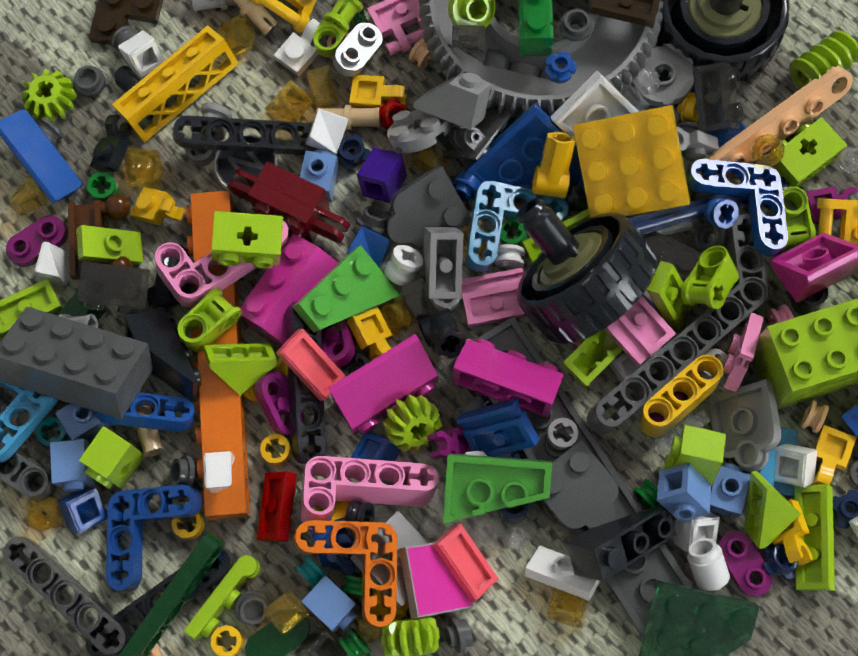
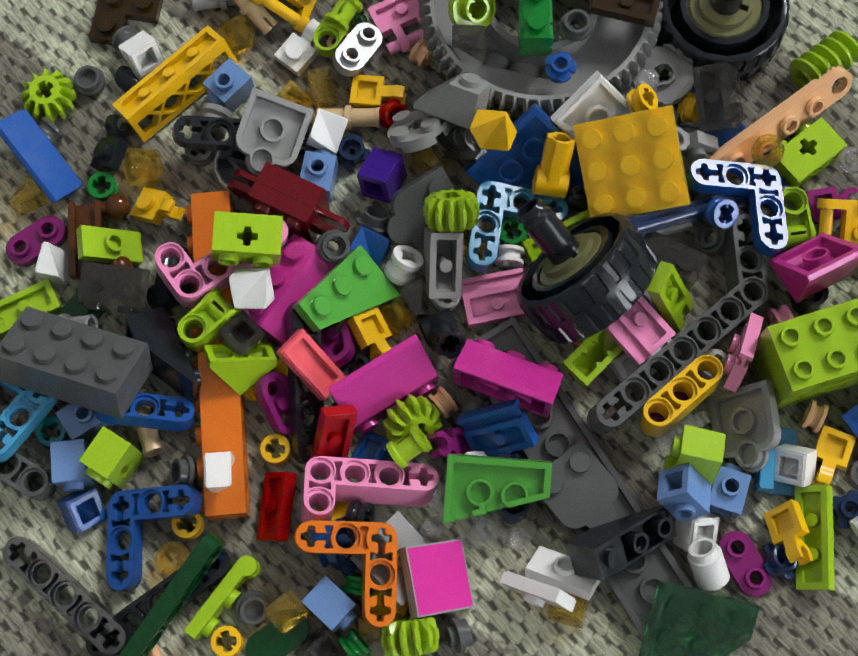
clear yellow plate [25,497,63,531] -> none
teal bush [294,555,328,587] -> none
coral tile [432,523,499,601] -> none
blue plate [451,172,481,202] -> none
light grey bush [547,418,579,451] -> none
green bush [632,479,660,509] -> none
lime piece [681,245,739,309] -> none
lime slope [744,471,801,549] -> none
none -> clear yellow plate [156,541,190,576]
none -> medium blue brick [203,58,255,112]
none -> clear smoke slope [217,311,266,357]
none -> white slope [229,267,275,309]
none -> light grey plate [235,87,314,176]
none -> red plate [310,404,358,459]
none -> dark grey plate [317,230,350,263]
none -> lime bush [386,425,432,469]
none -> lime gear [423,188,480,233]
none -> light nougat bush [427,386,459,420]
none -> yellow slope [470,109,517,151]
none -> white plate [499,571,577,612]
none -> yellow bush [626,83,658,112]

